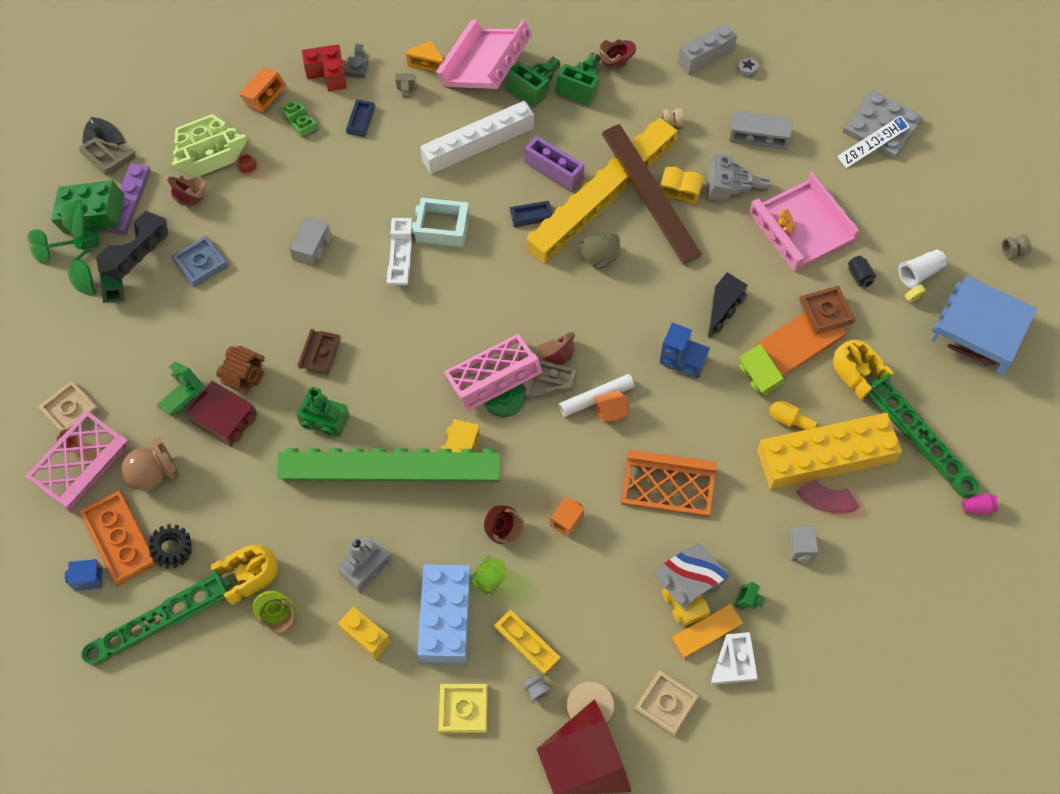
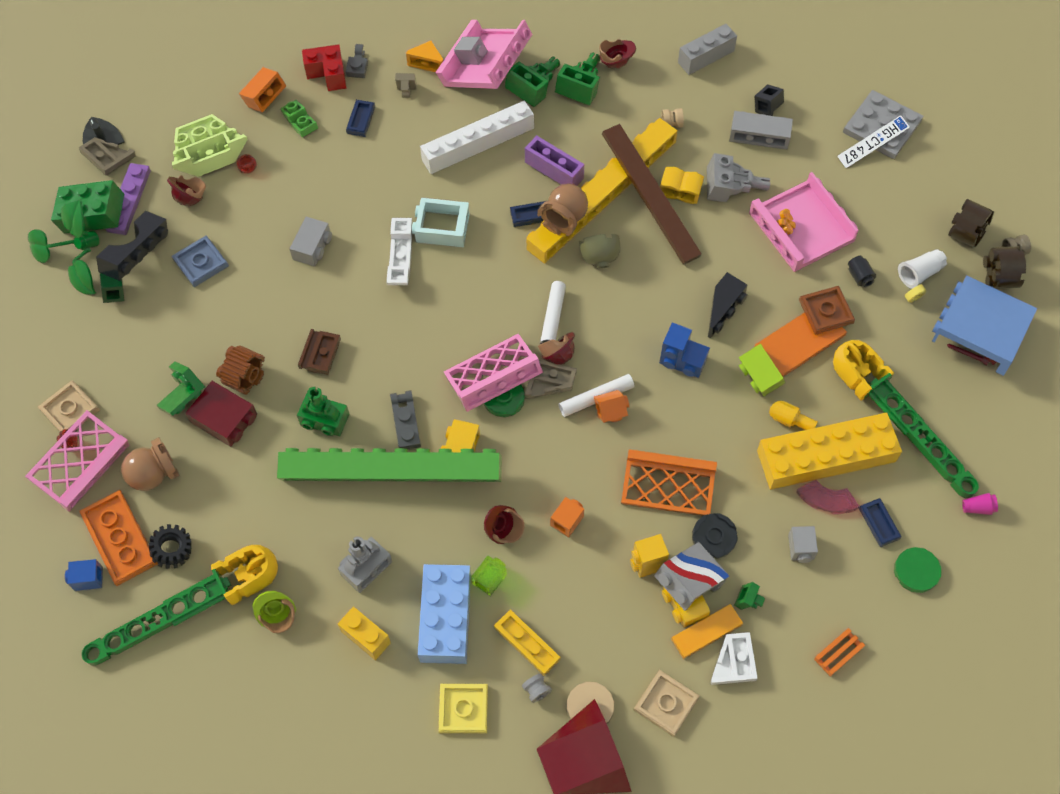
light grey tile [738,58,758,77] -> none
none -> dark grey plate [390,390,421,449]
none -> light grey brick [454,37,488,65]
none -> medium nougat tile [537,183,588,236]
none -> white piece [540,281,566,344]
none -> yellow brick [630,534,669,578]
none -> black tile [692,513,738,559]
none -> black brick [754,84,784,116]
none -> orange tile [814,628,865,677]
none -> dark blue tile [859,498,902,547]
none -> green tile [894,547,941,593]
none -> dark brown brick [948,199,994,247]
none -> dark brown brick [983,246,1026,289]

